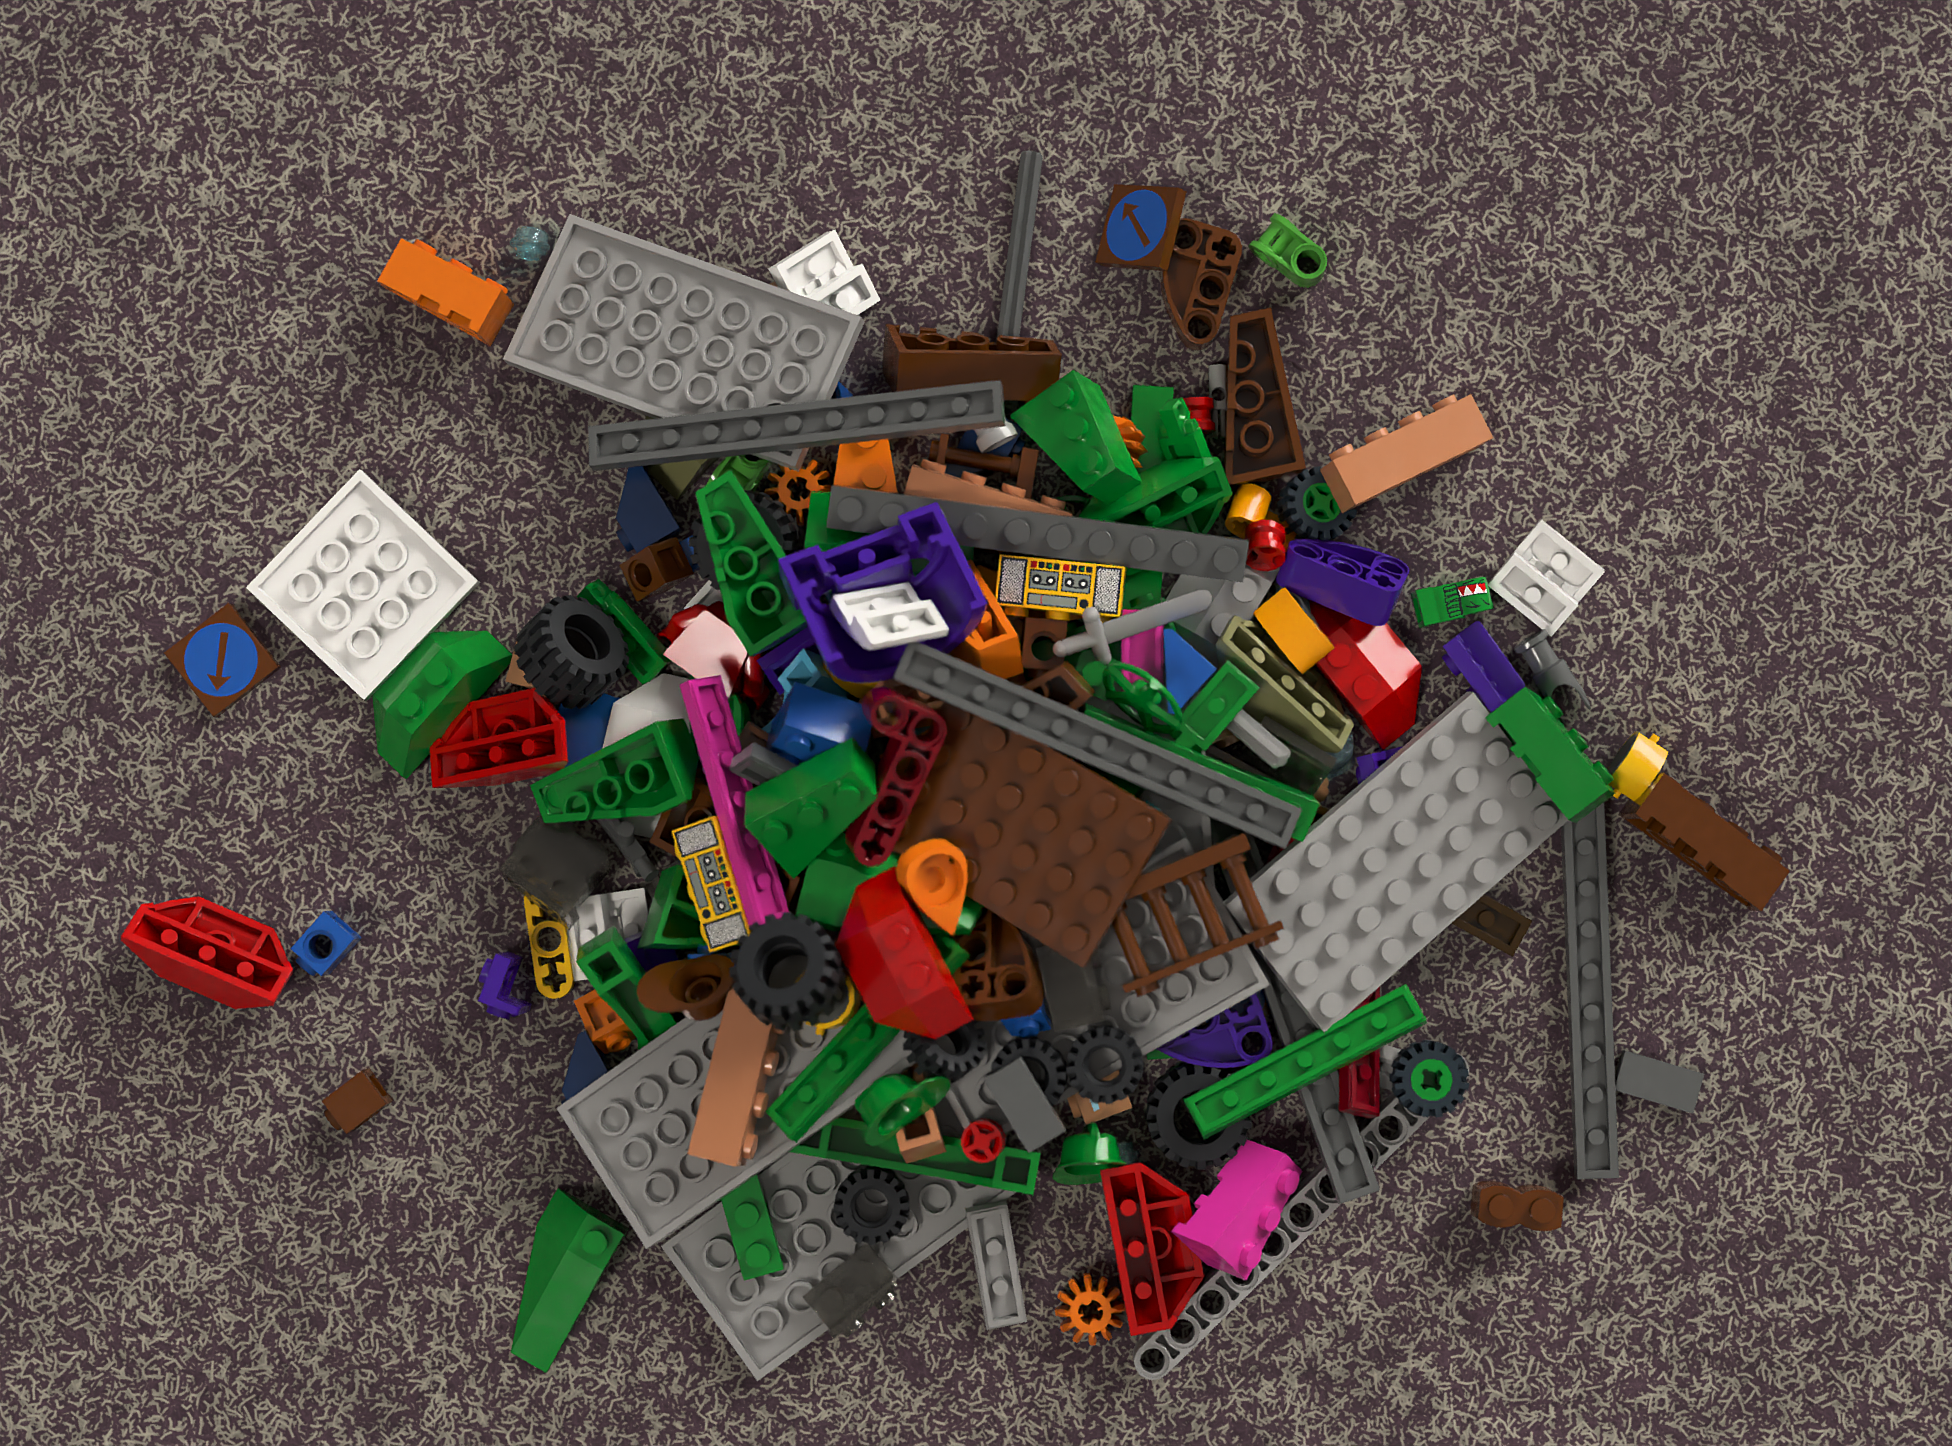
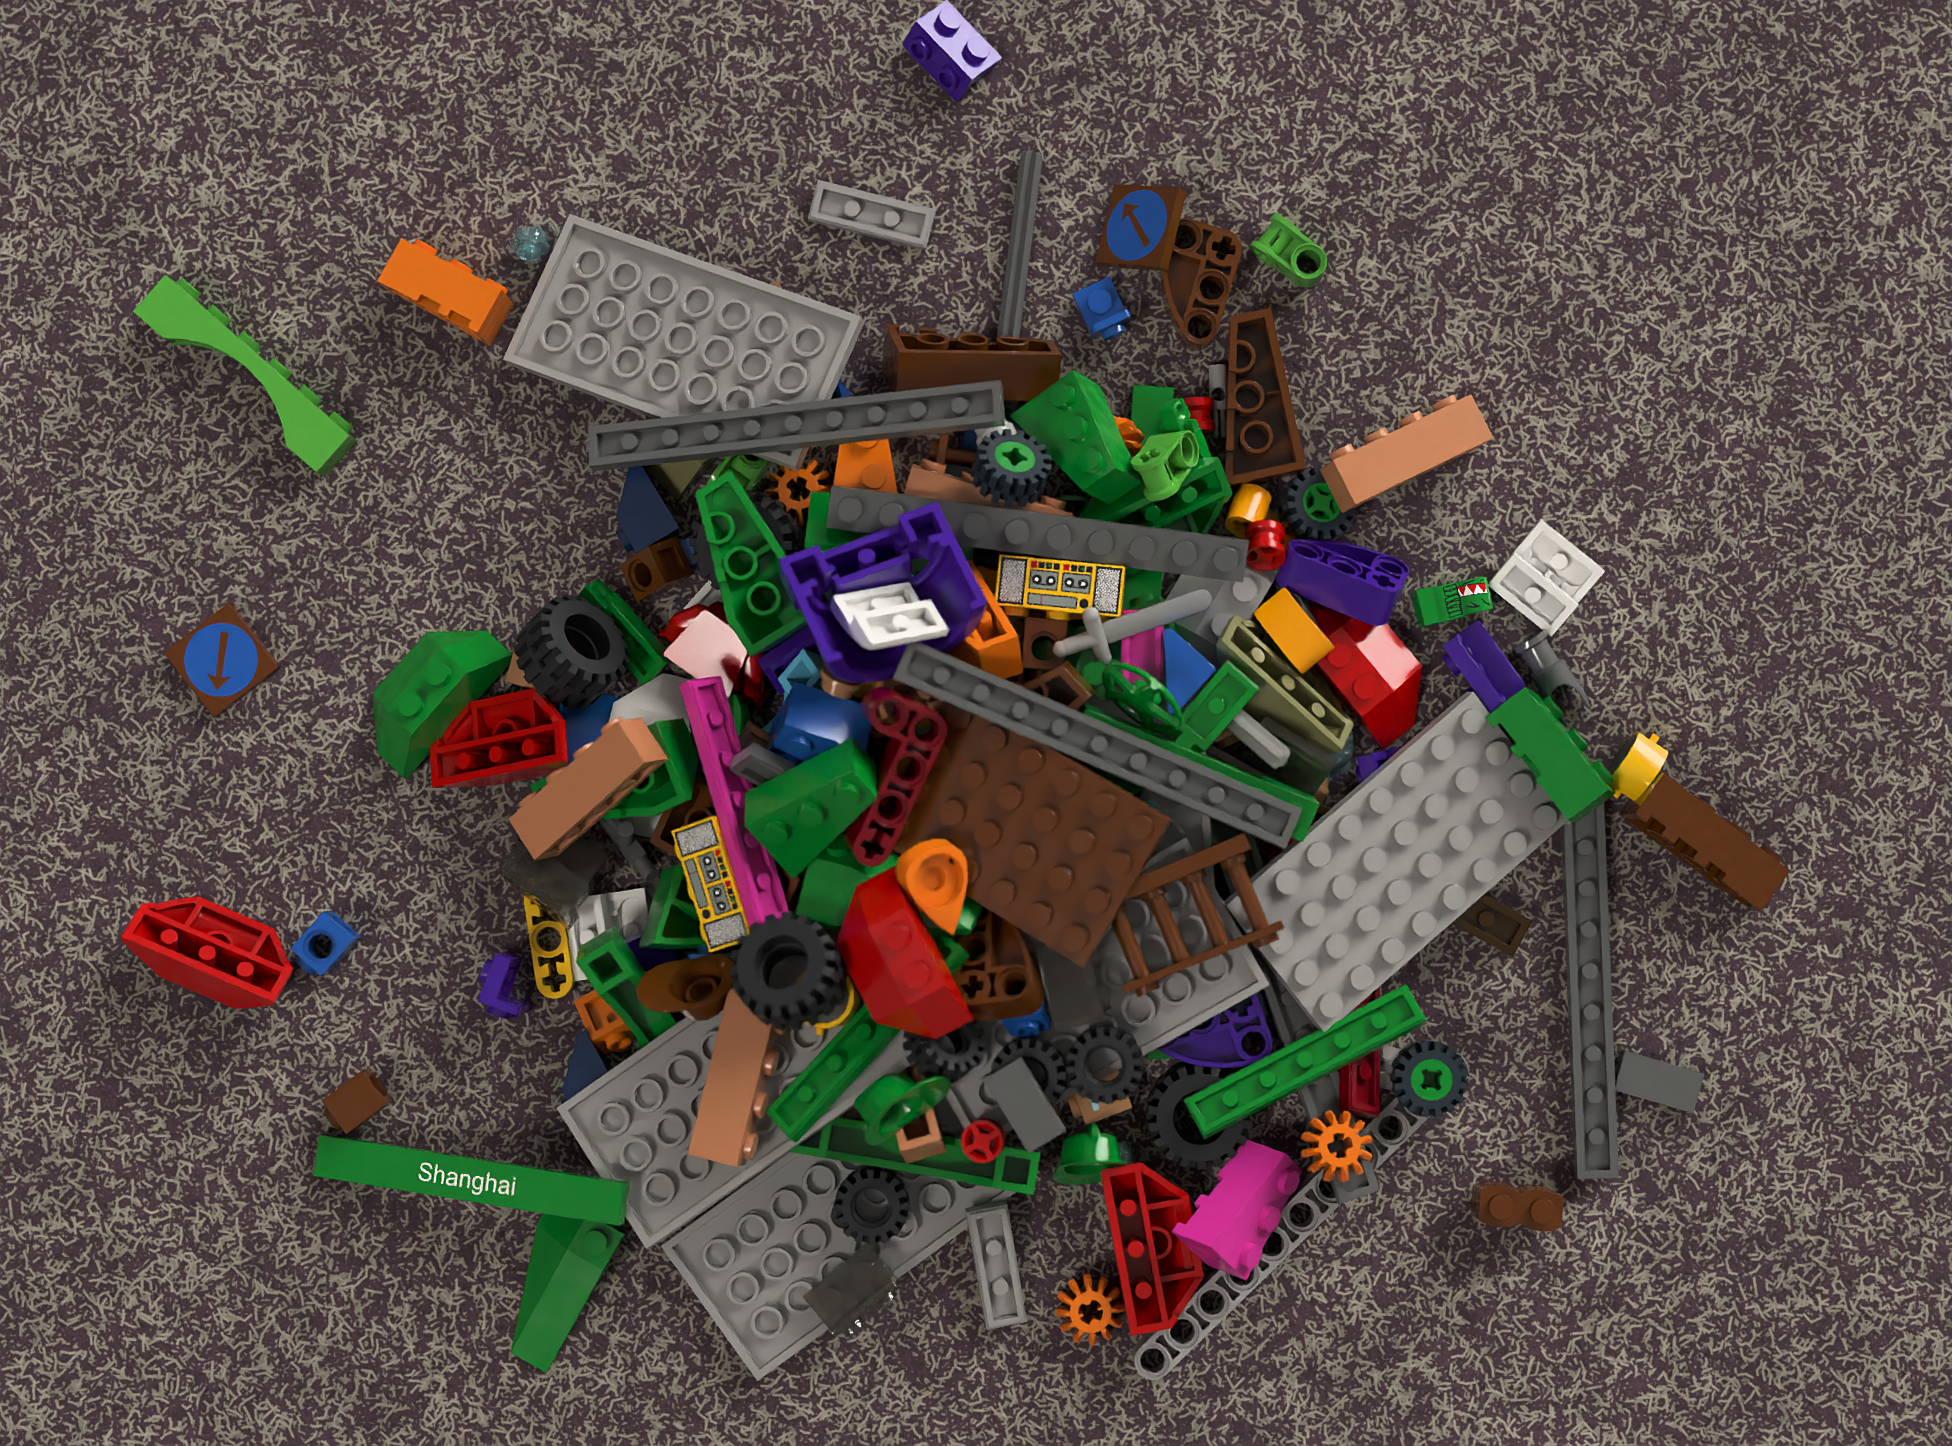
white plate [246,469,480,701] -> none
green plate [721,1173,785,1281] -> none
white slope [768,230,880,315] -> none
none -> bright green arch [133,275,357,477]
none -> green tile [314,1134,629,1226]
none -> nougat brick [508,717,668,860]
none -> light grey tile [808,180,936,251]
none -> medium nougat plate [820,666,862,699]
none -> dark purple bracket [903,0,1002,101]
none -> black wheel [971,429,1052,508]
none -> blue bracket [1072,277,1131,341]
none -> bright green piece [1131,430,1199,501]
none -> orange gear [1300,1110,1373,1183]

